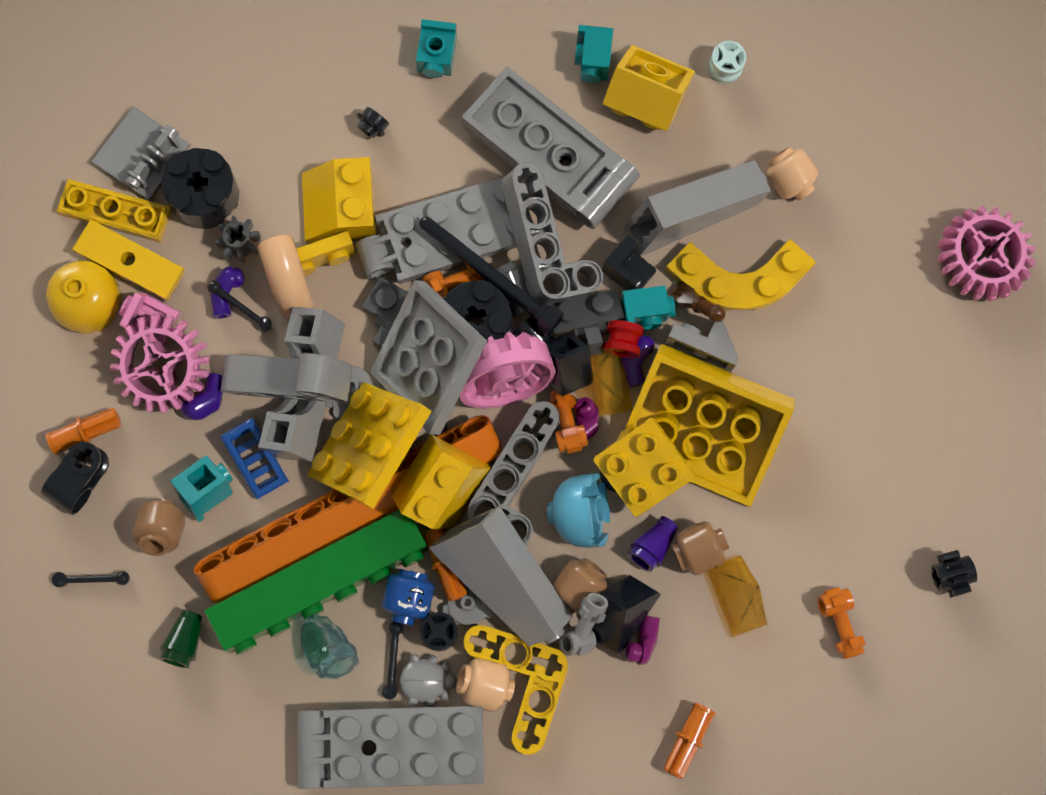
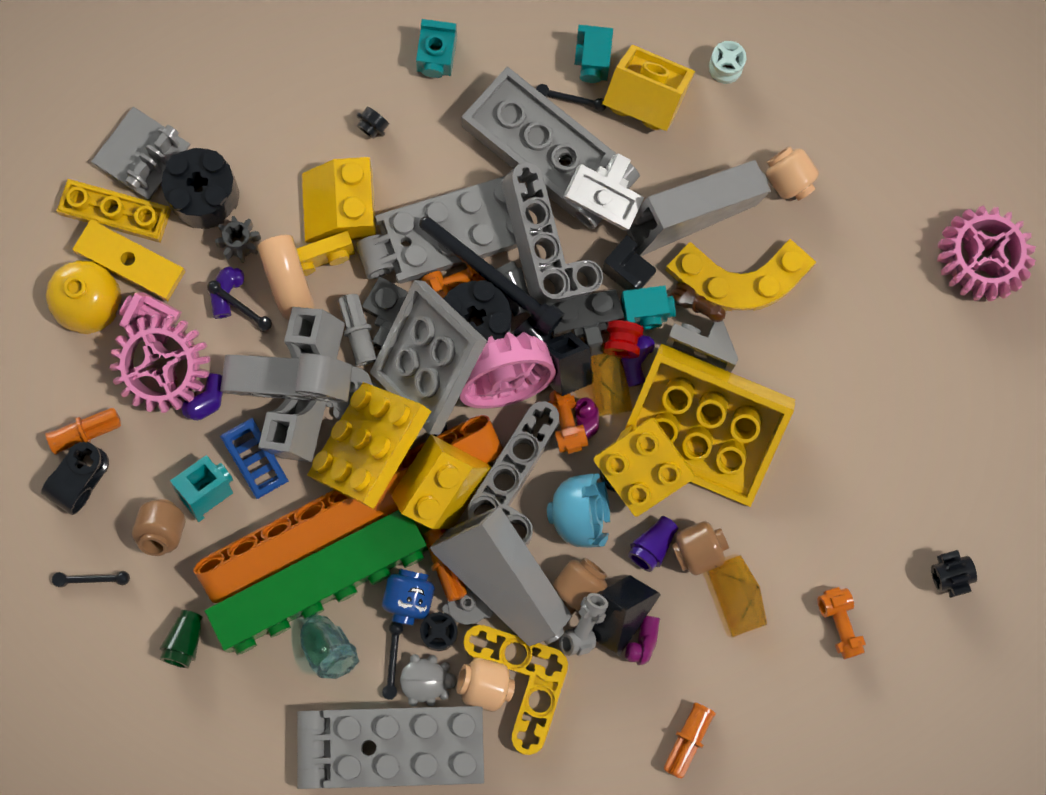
none -> light grey axle [338,294,377,367]
none -> black hinge [536,84,606,112]
none -> white hinge [563,153,644,230]

